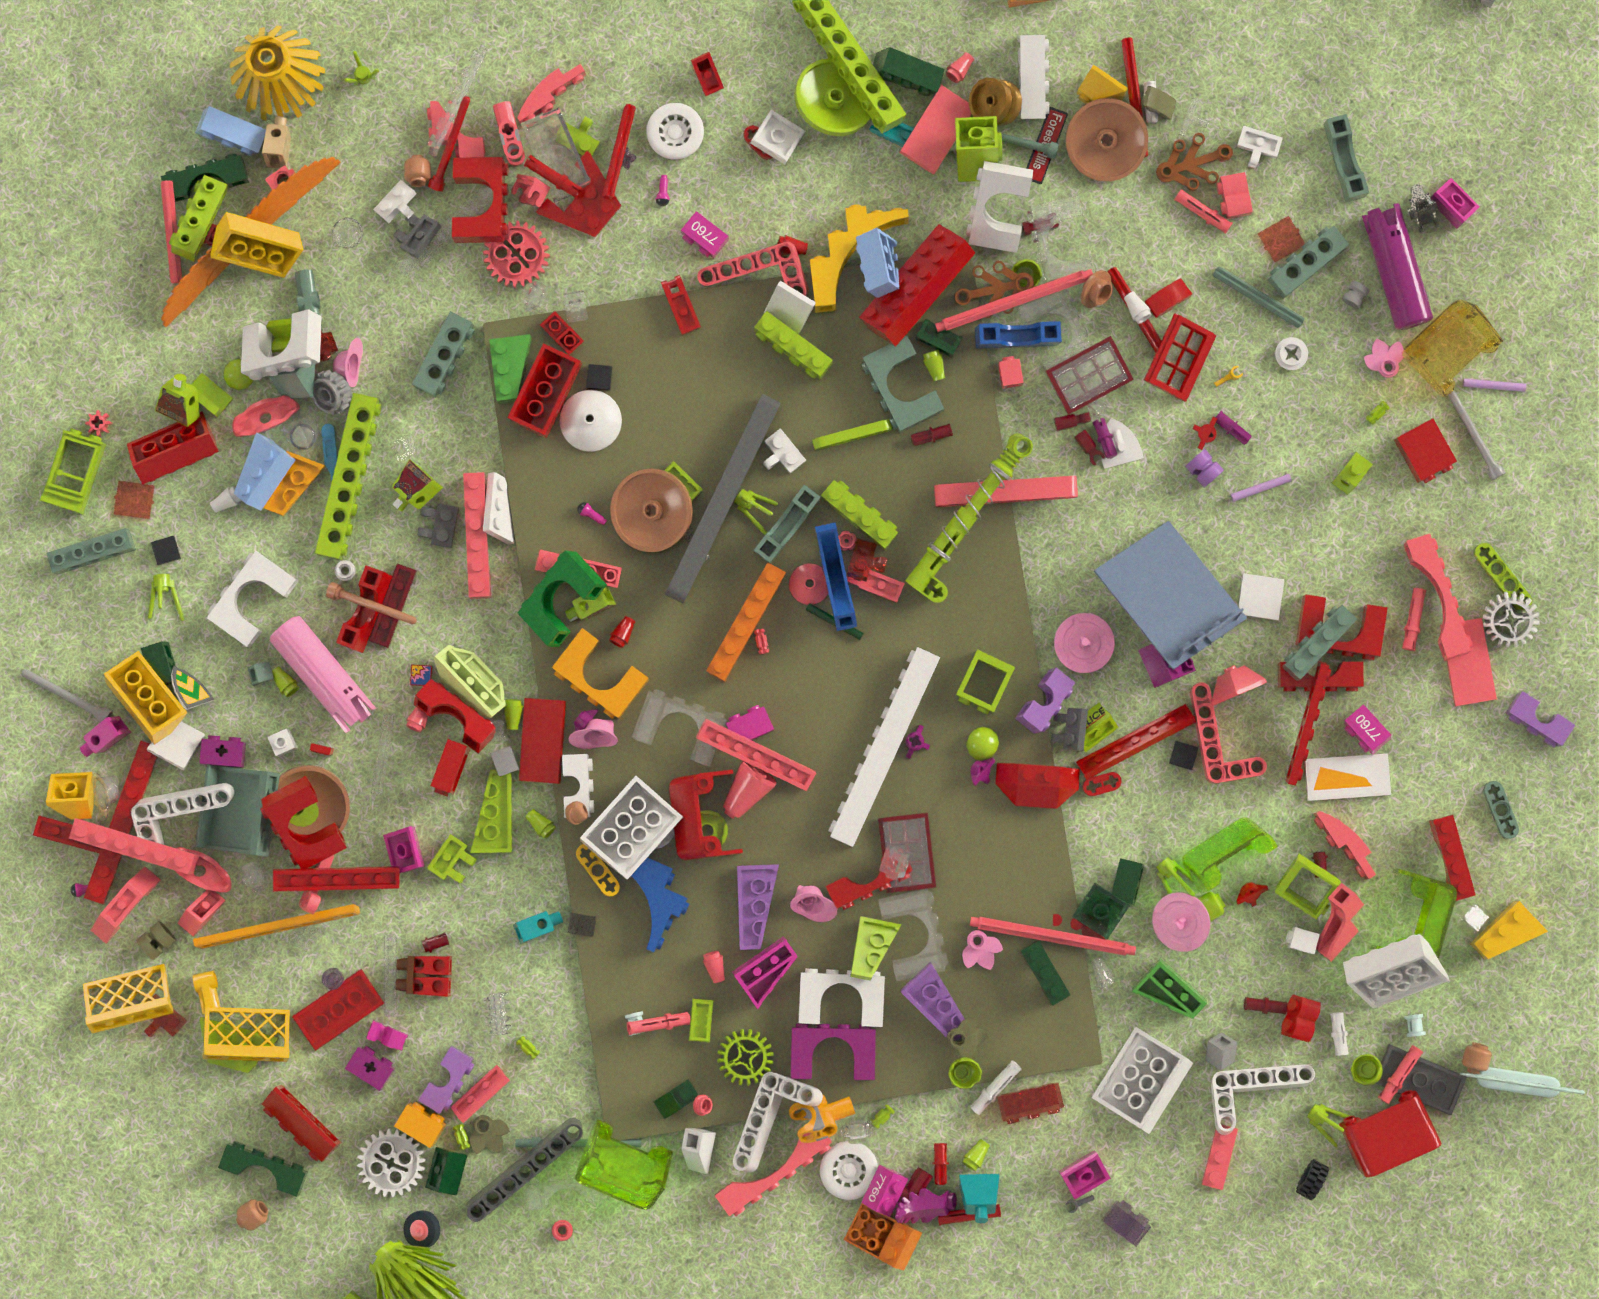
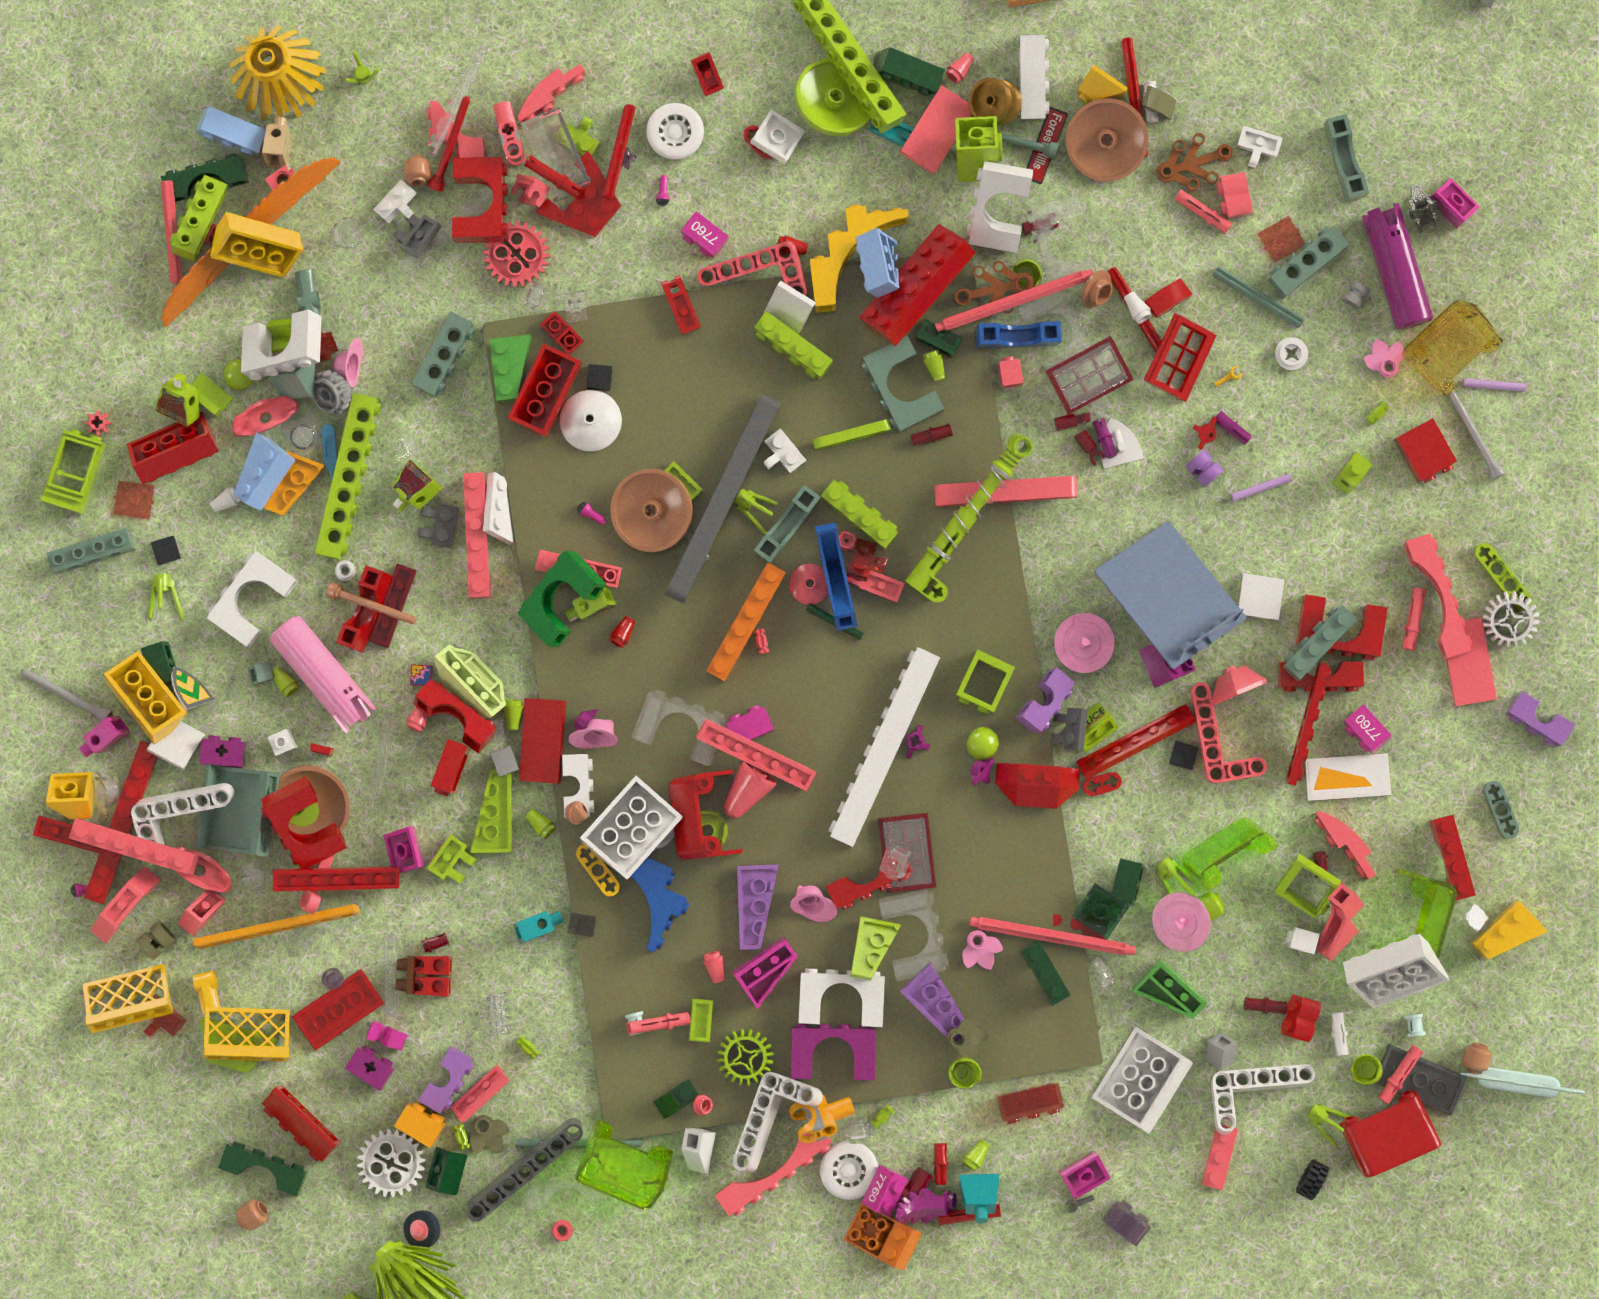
light orange arch [552,628,649,719] -> none
white pin [970,1060,1022,1115] -> none
red piece [1236,882,1268,907] -> none

